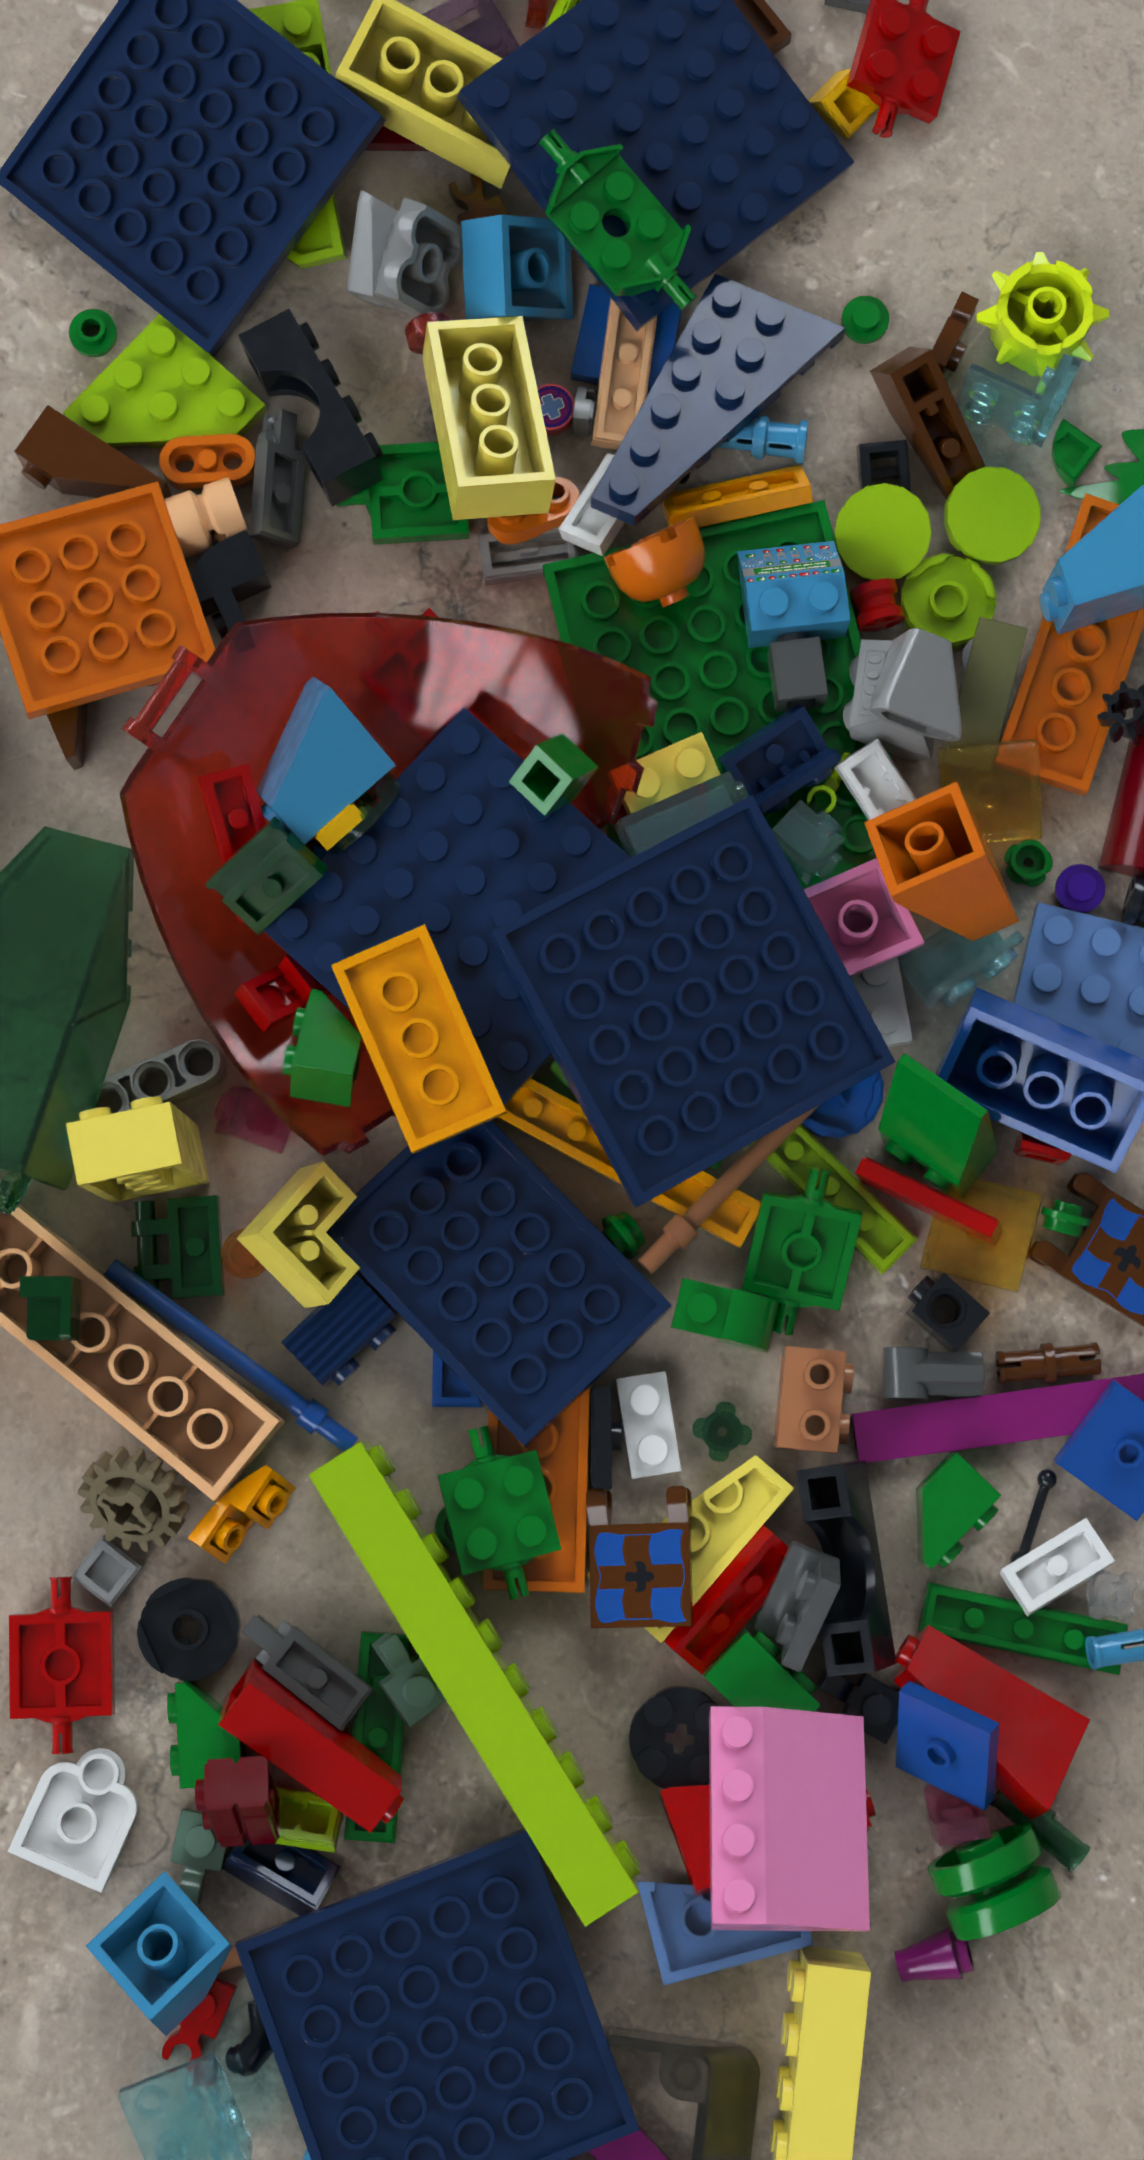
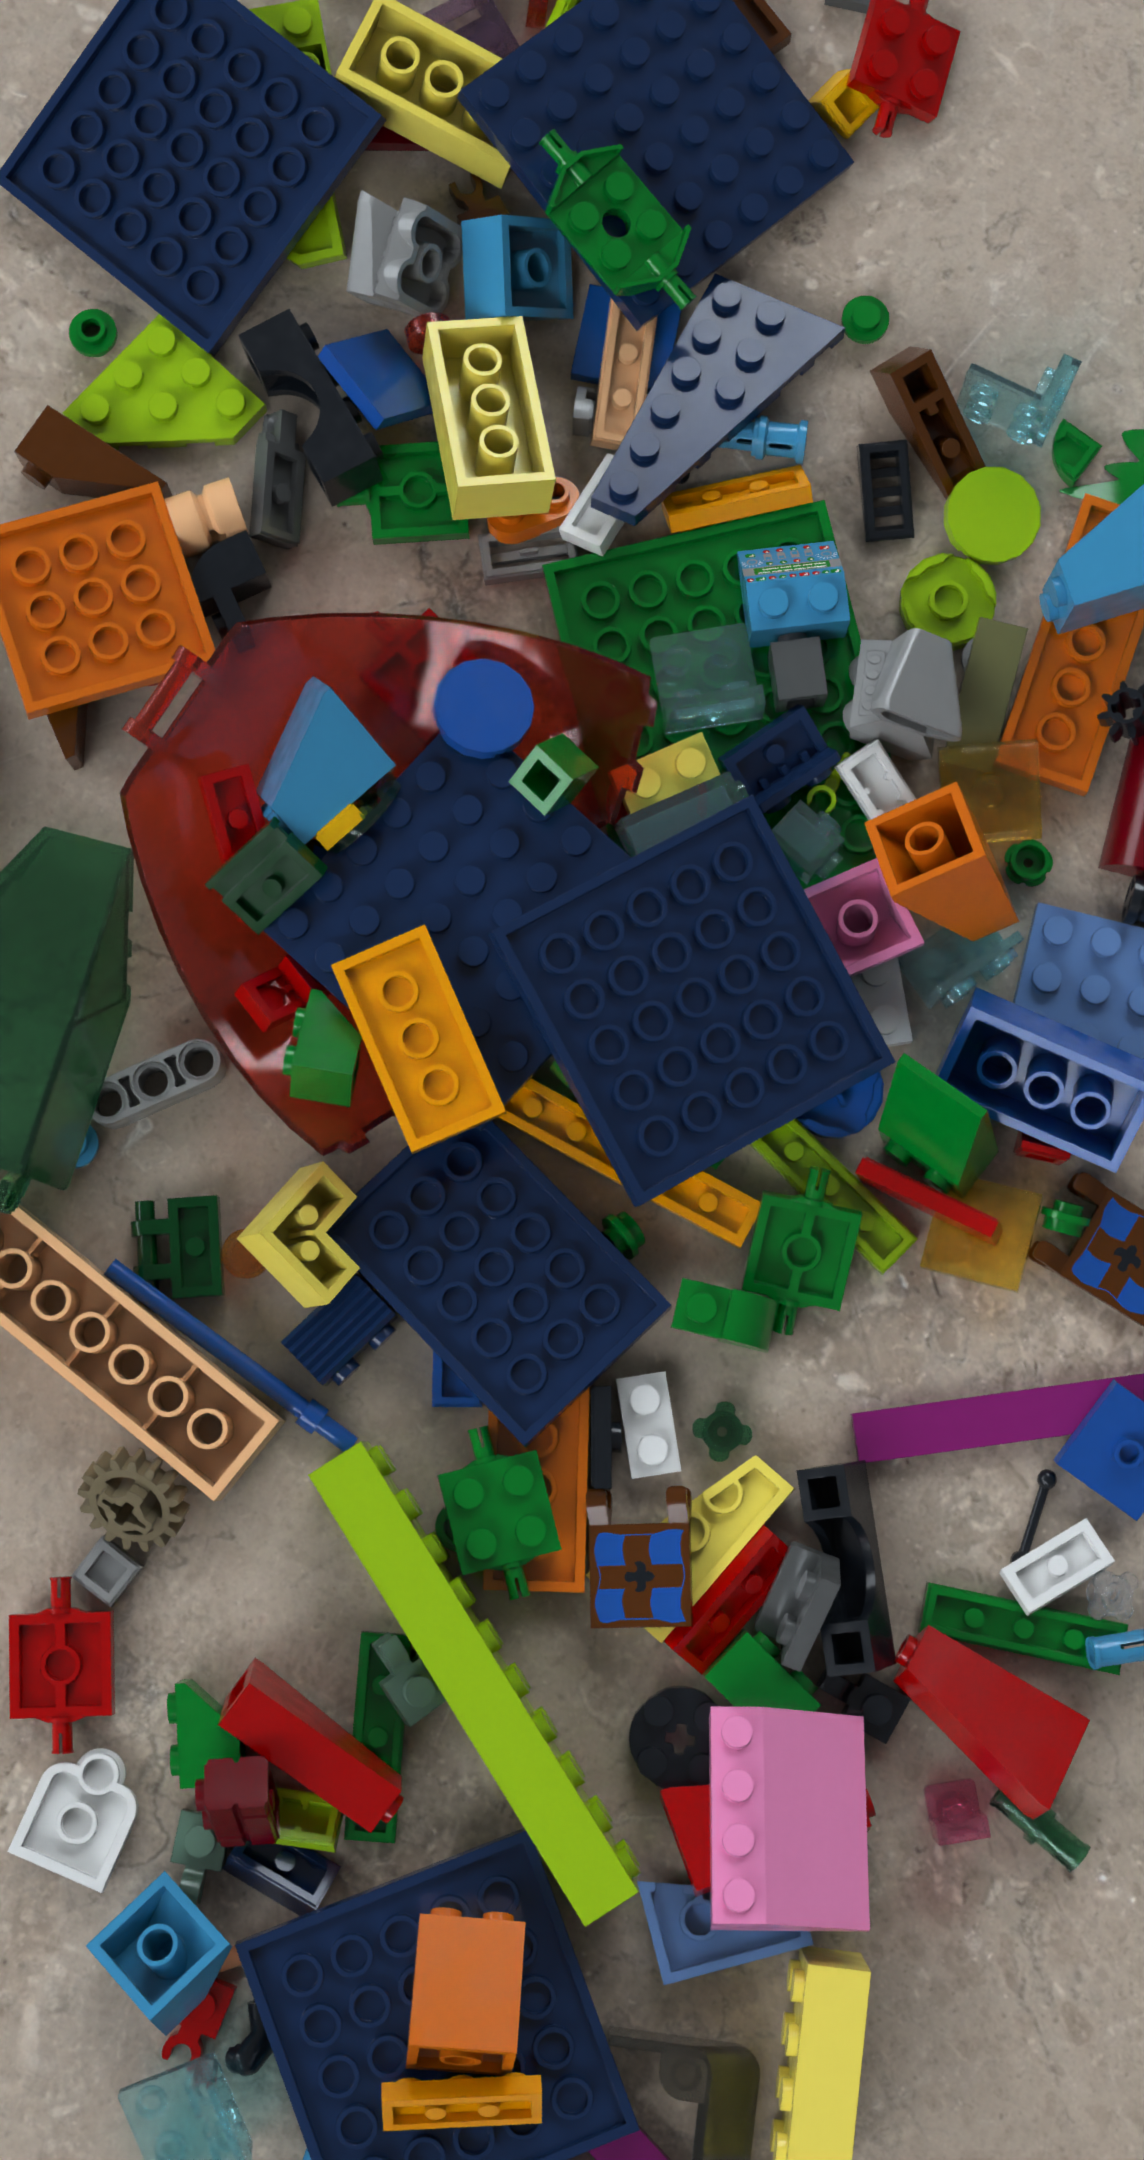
dark green panel [19,1276,81,1341] -> none
light yellow brick [66,1096,210,1203] -> none
black plate [137,1577,241,1681] -> none
orange plate [159,434,256,490] -> none
light orange slope [188,1465,296,1564] -> none
clear pink bracket [214,1086,299,1154] -> none
dark grey hinge [242,1615,375,1731] -> none
tile [537,384,575,436] -> none
orange cylinder [604,517,705,607] -> none
nougat bar [638,1105,820,1274] -> none
nougat brick [773,1346,854,1453] -> none
lime tile [834,483,932,580] -> none
red wheel [849,578,905,633] -> none
dark grey piece [883,1347,985,1399] -> none
magenta cone [894,1927,974,1983] -> none
blue plate [896,1681,1000,1811] -> none
black brick [906,1273,990,1352] -> none
green slope [916,1452,1002,1569] -> none
green wheel [927,1823,1061,1941] -> none
reddish brown plate [932,291,979,376] -> none
neon yellow brick [976,252,1110,381] -> none
reddish brown pin [995,1342,1101,1384] -> none
dark purple plate [1055,864,1105,913] -> none
none -> blue tile [317,329,433,430]
none -> light orange plate [381,2072,542,2131]
none -> orange slope [405,1907,526,2076]
none -> blue tile [432,658,534,759]
none -> clear light blue bracket [650,623,766,735]

